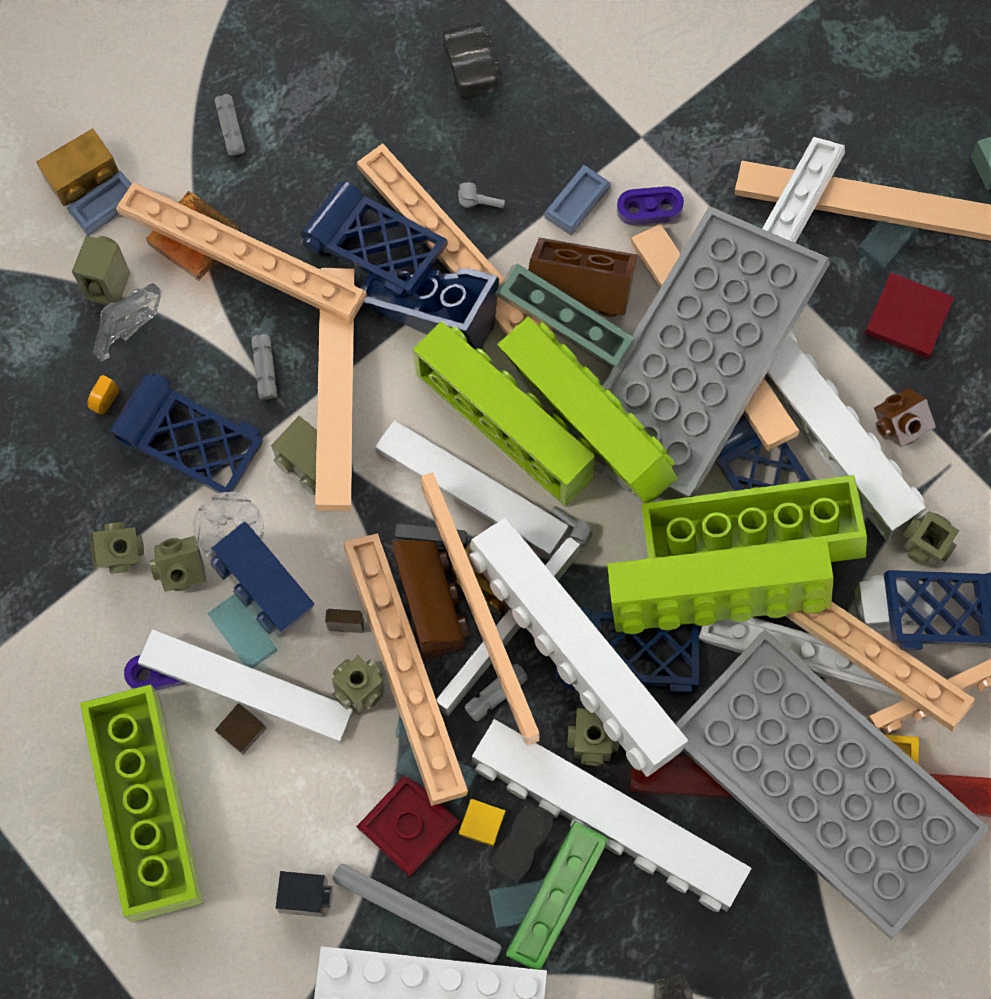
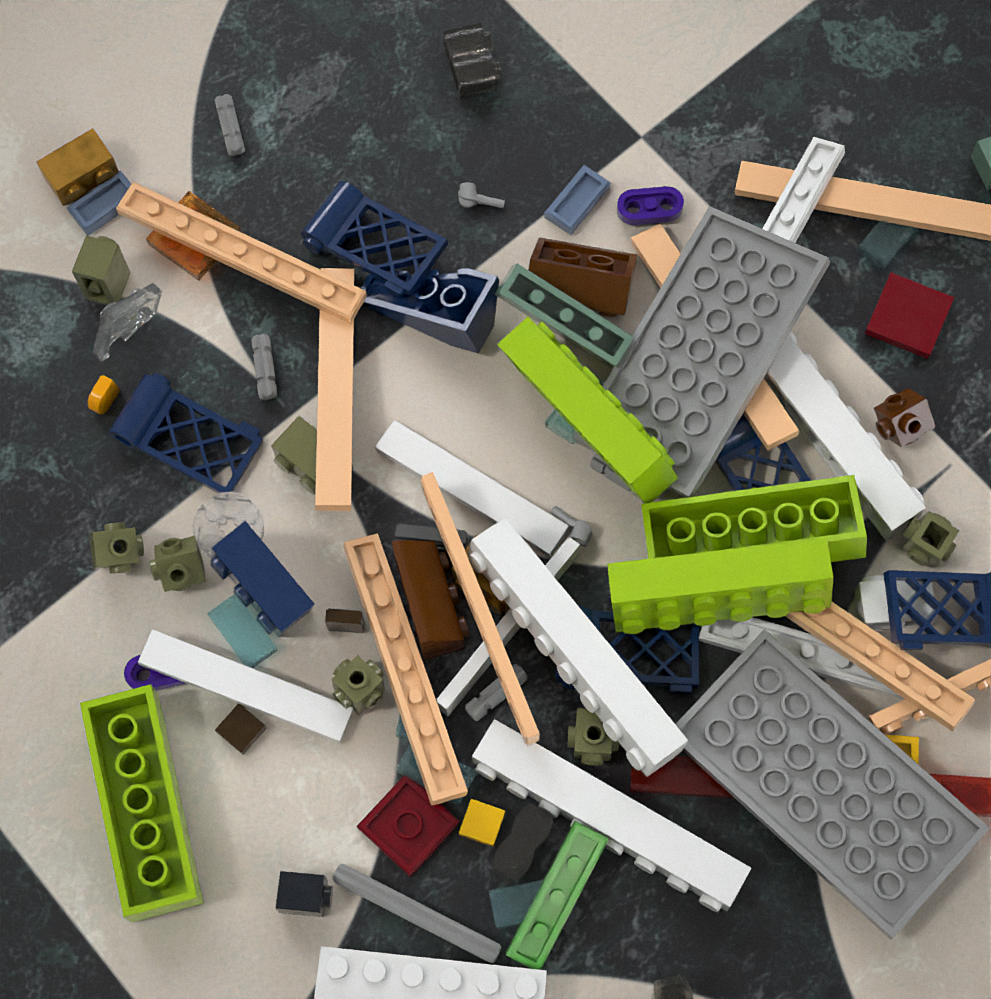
light nougat plate [357,143,539,335] -> none
lime brick [413,321,595,507] -> none

